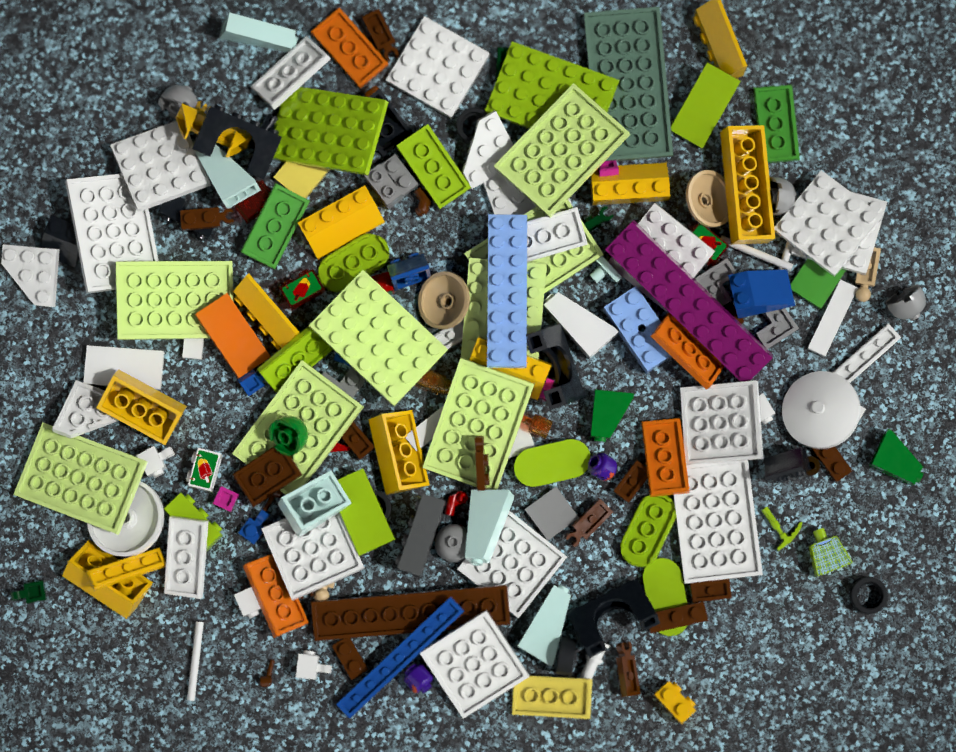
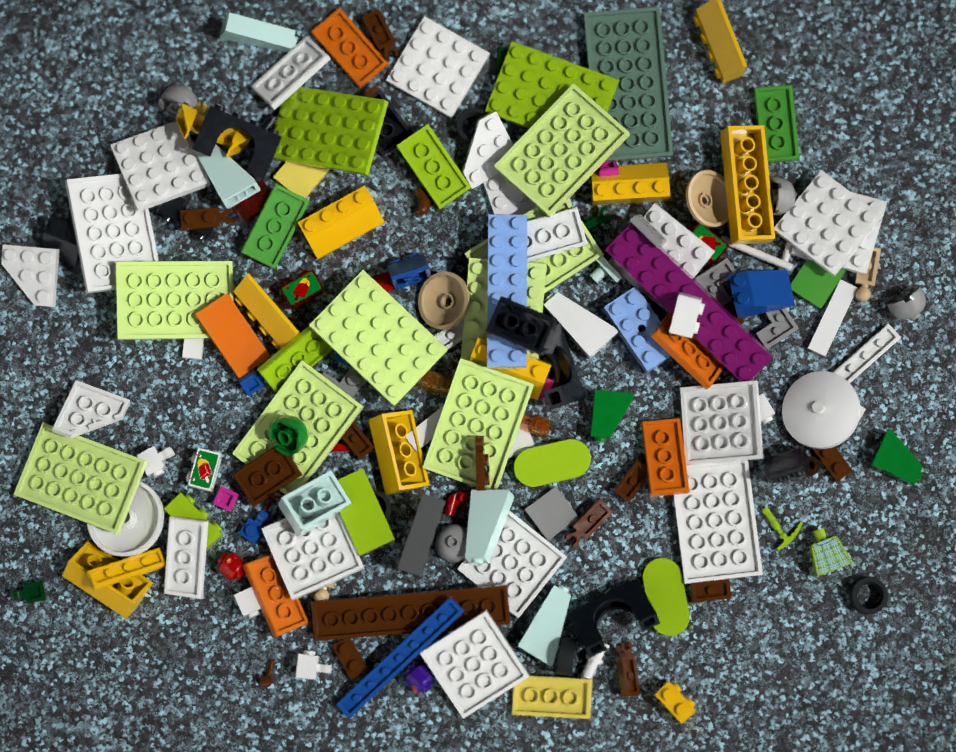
white tile [83,345,165,390] -> none
yellow slope [96,369,187,445] -> none
white bar [187,622,204,701] -> none
lime tile [318,234,389,292] -> none
light grey brick [364,154,419,210] -> none
dark purple head [588,452,617,481] -> none
lime tile [620,495,676,567] -> none
reddish brown plate [649,601,708,634] -> none
lime tile [671,62,741,149] -> none
none -> red head [217,552,246,581]
none -> black slope [485,296,561,355]
none -> light grey tile [630,214,667,248]
none -> white brick [669,292,705,338]

